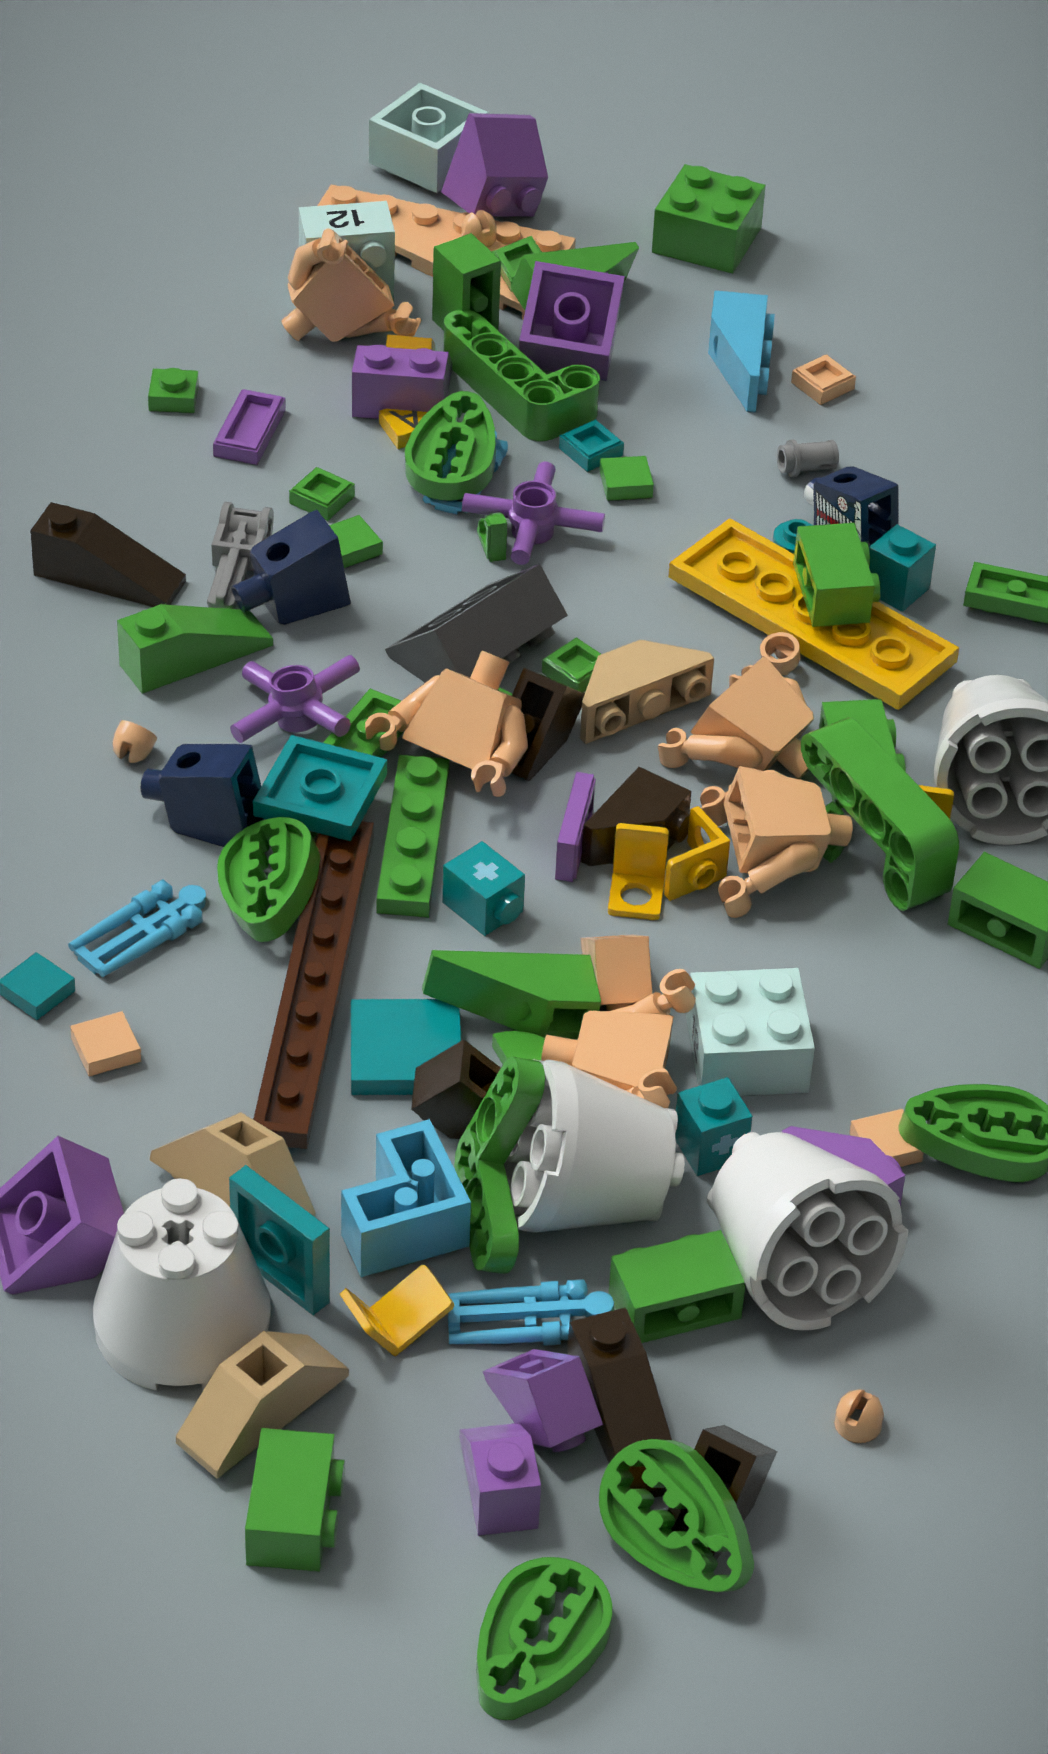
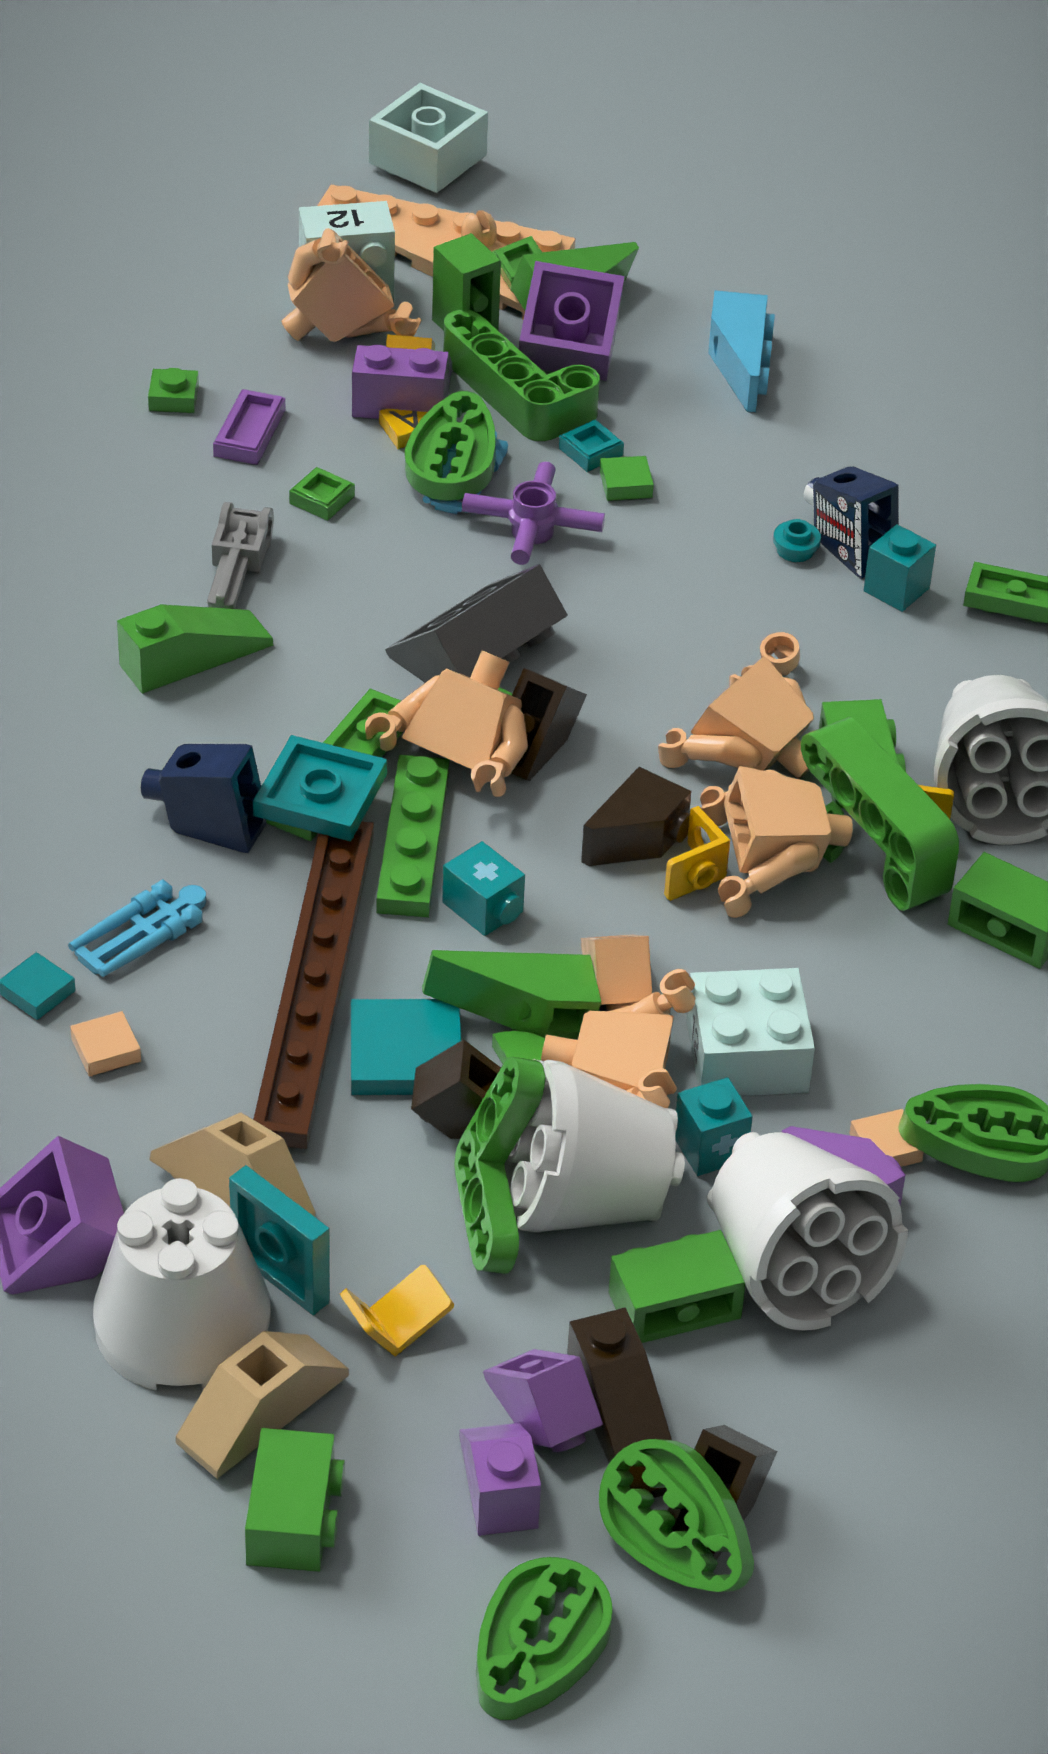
dark brown slope [30,502,186,607] -> none
light nougat hinge [112,720,157,763] -> none
bright green piece [217,817,320,942] -> none
medium lavender bar [230,655,360,743] -> none
dark blue torso [231,510,351,625] -> none
bright green tile [329,515,383,568] -> none
medium azure brick [341,1119,471,1277] -> none
medium lavender slope [441,113,548,217] -> none
medium azure piece [448,1279,614,1346] -> none
bright green tile [477,512,507,562] -> none
bright green tile [542,637,601,692] -> none
medium lavender tile [555,772,596,882] -> none
tan slope [580,640,714,744] -> none
yellow bracket [608,823,669,920] -> none
bright green brick [652,164,766,274] -> none
yellow plate [668,518,959,710] -> none
light grey pin [777,439,839,477] -> none
light nougat tile [791,354,856,405] -> none
bright green brick [793,523,880,627] -> none
light nougat hinge [834,1389,884,1443] -> none

